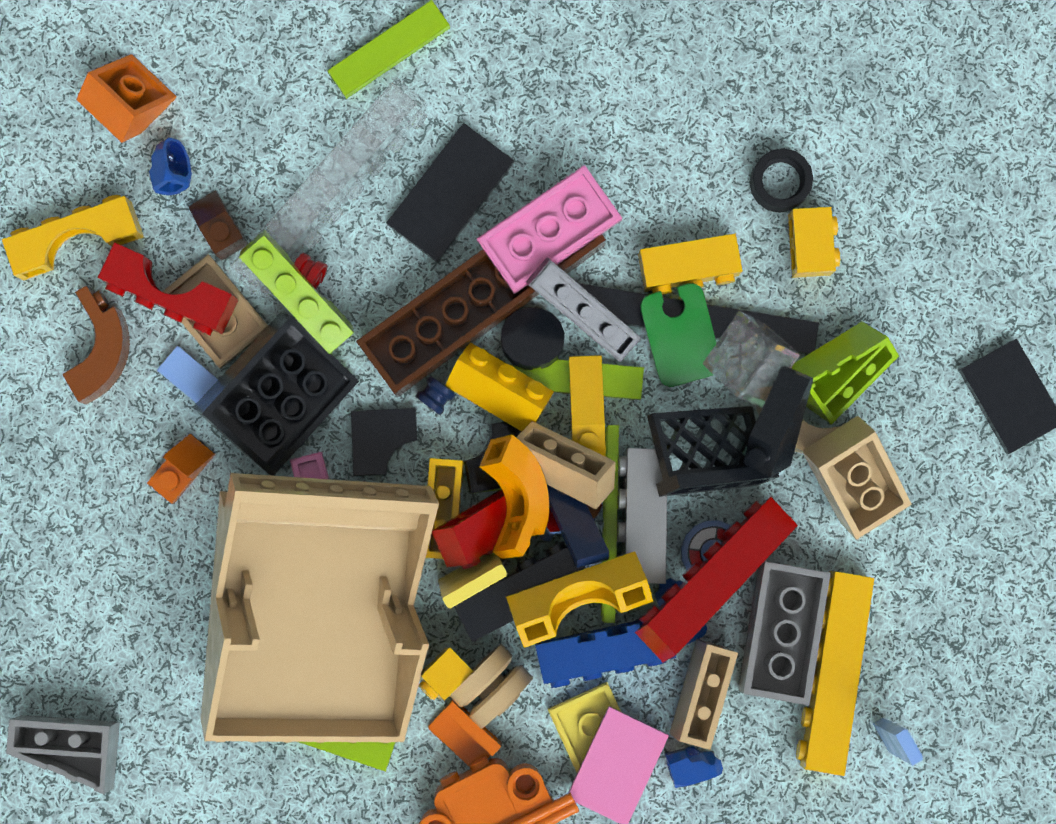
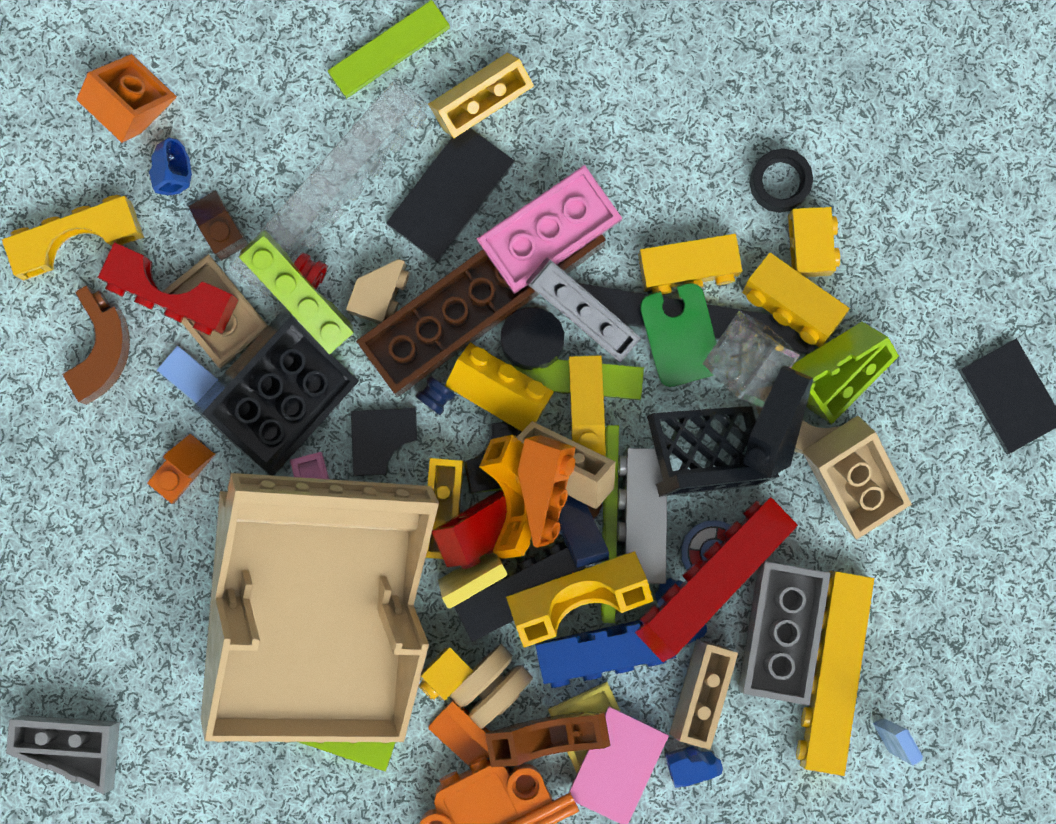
none -> tan slope [346,259,410,324]
none -> yellow brick [428,52,534,138]
none -> dark orange arch [485,712,611,767]
none -> orange slope [518,435,576,548]
none -> yellow brick [742,253,850,347]

